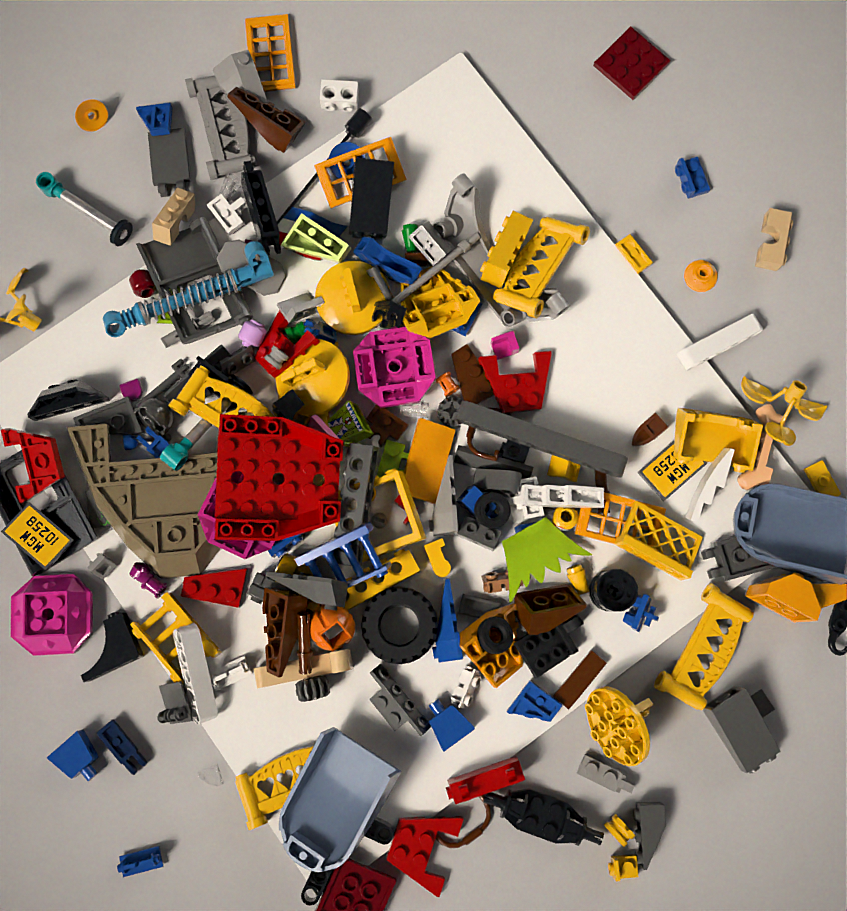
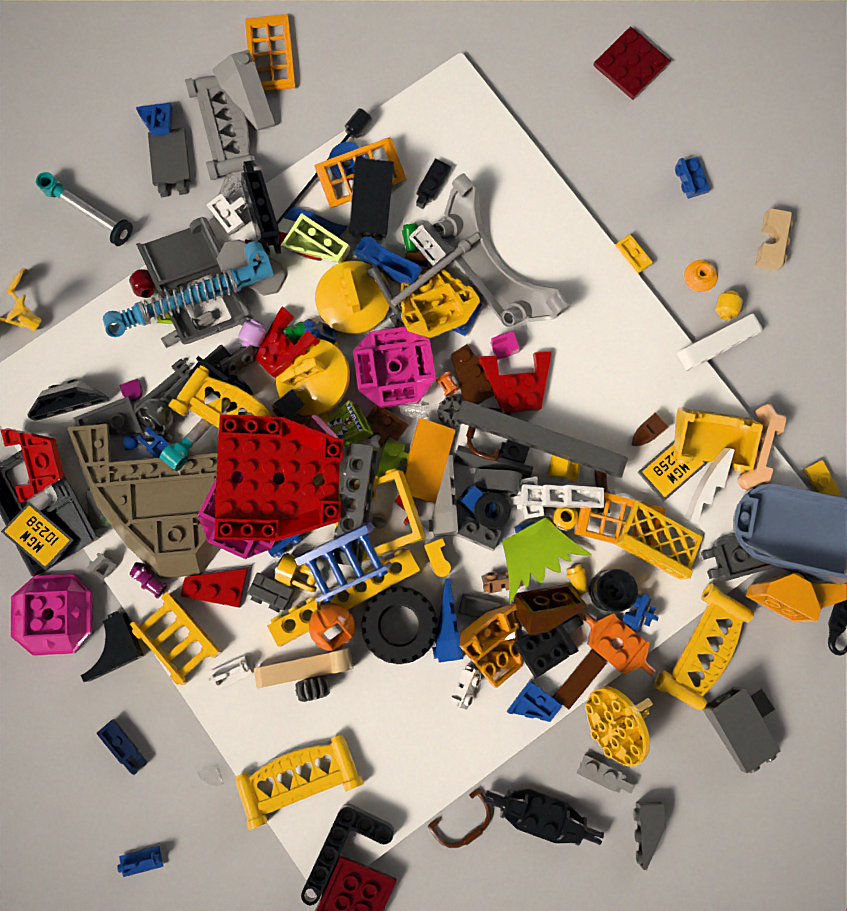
blue torso [47,729,99,781] -> none
light orange piece [75,99,108,132] -> none
tan arch [152,188,195,246] -> none
dark grey hinge [157,681,193,724] -> none
white beam [173,623,218,725] -> none
reddish brown wedge [227,87,306,153] -> none
reddish brown wedge [262,587,308,677] -> none
light grey wheel [264,345,289,370] -> none
dark grey wedge [266,571,348,610] -> none
light grey panel [277,293,325,323] -> none
sand blue windscreen [279,727,401,872] -> none
reddish brown pin [297,612,313,675] -> none
white brick [320,79,359,112] -> none
dark grey bracket [369,664,431,736] -> none
black hinge [372,300,407,329] -> none
red wing [386,816,464,897] -> none
blue torso [429,699,475,752] -> none
red brick [445,756,525,805] -> none
black tyre [477,616,513,654] -> none
yellow wedge [480,211,533,289] -> none
yellow piece [493,217,590,319] -> none
yellow wheel [604,814,635,847] -> none
yellow bracket [608,854,639,881] -> none
yellow plant [741,376,827,446] -> none
none -> black hinge [416,158,452,209]
none -> orange plate [581,612,656,676]
none -> yellow head [715,291,743,321]

